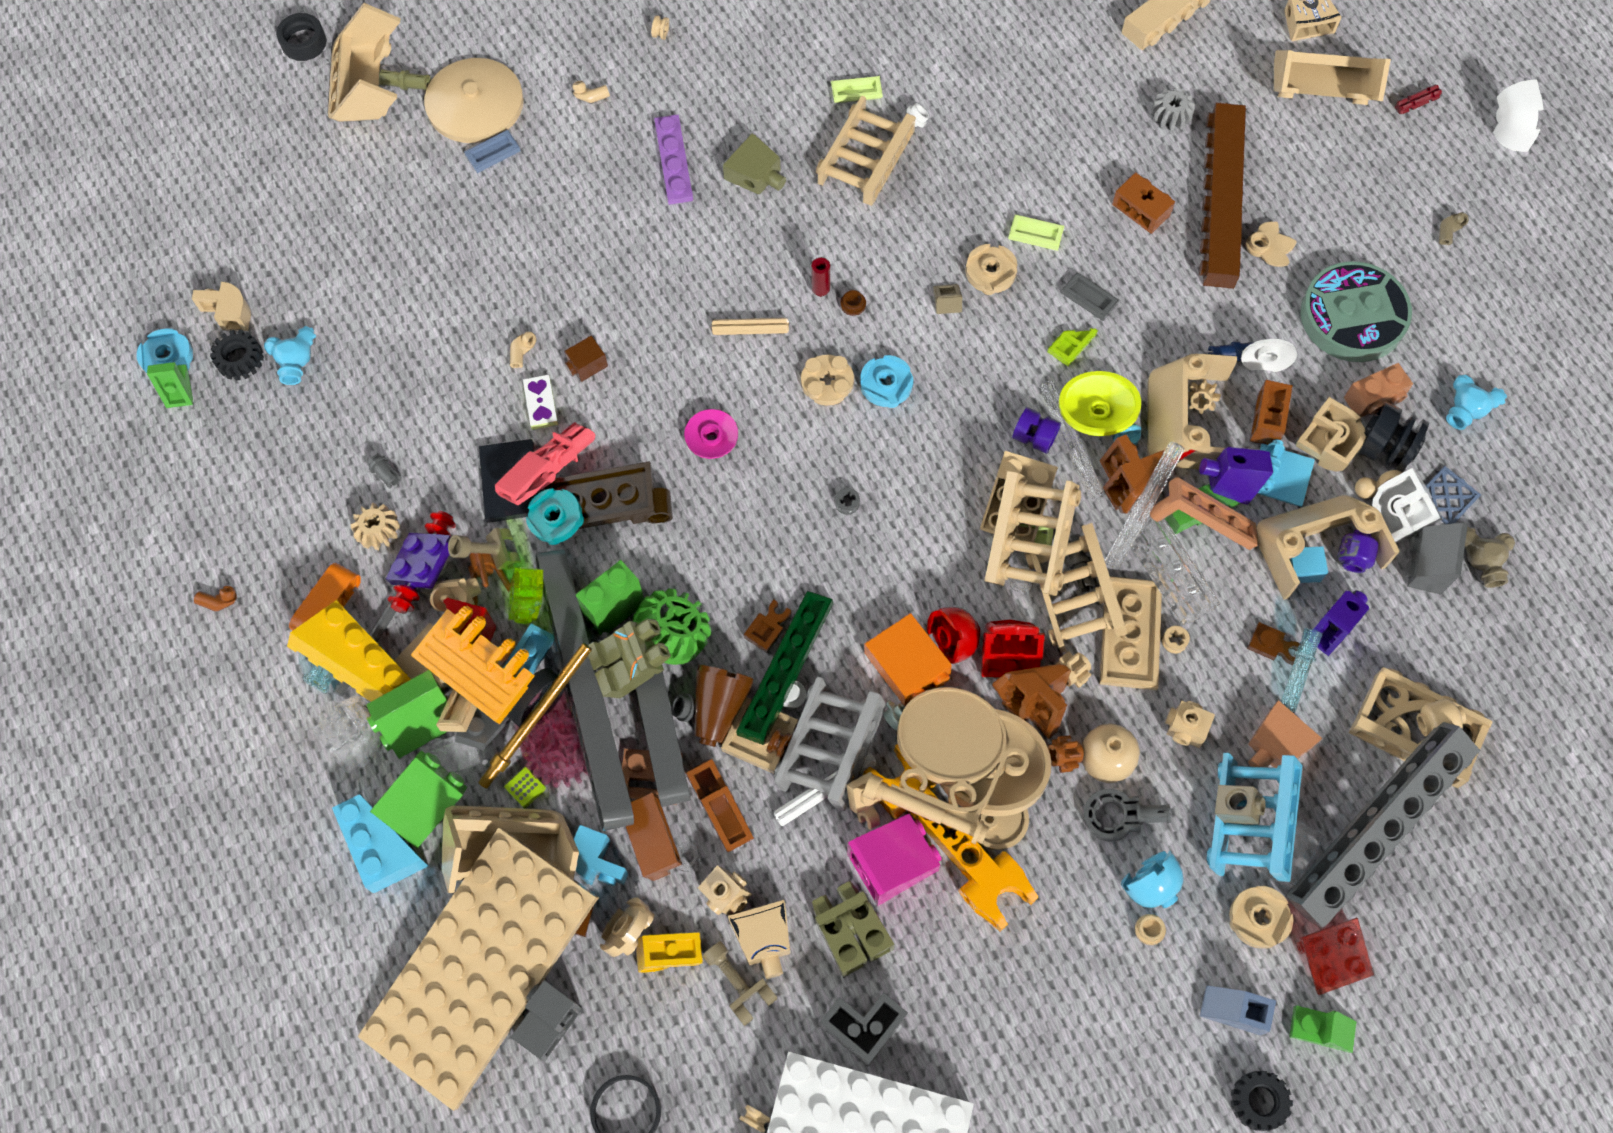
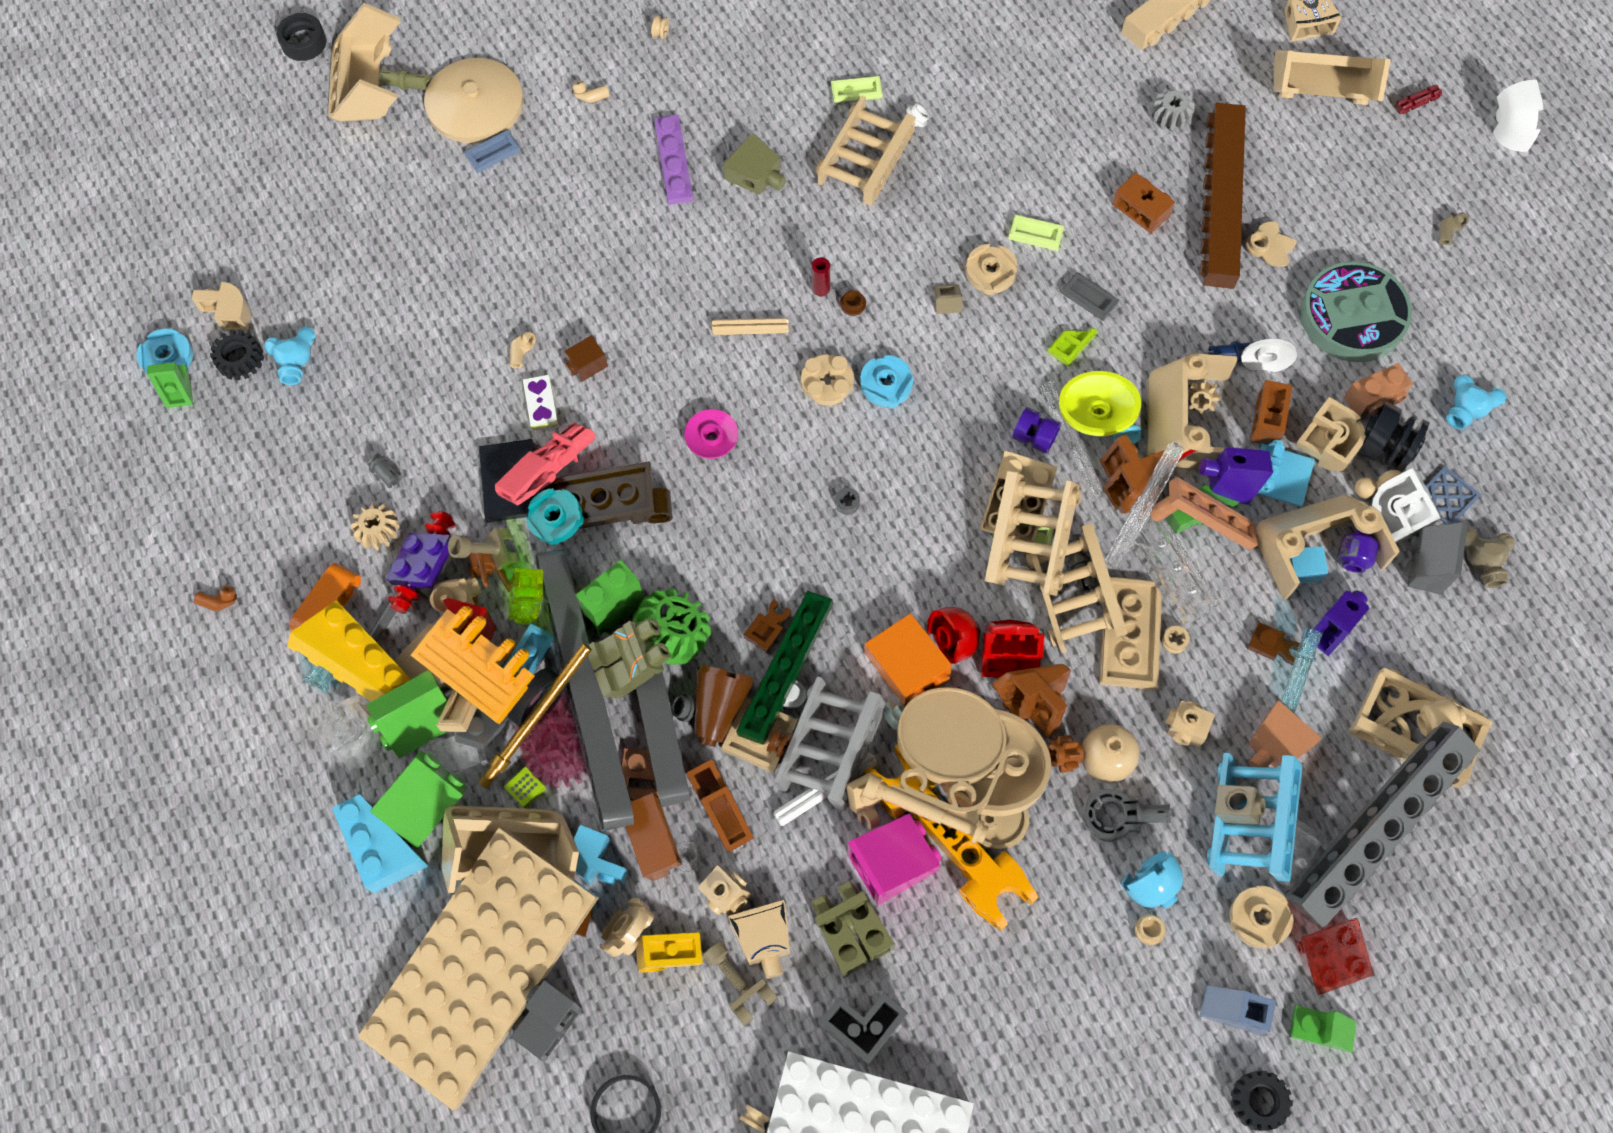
tan gear [1056,651,1091,688] -> none

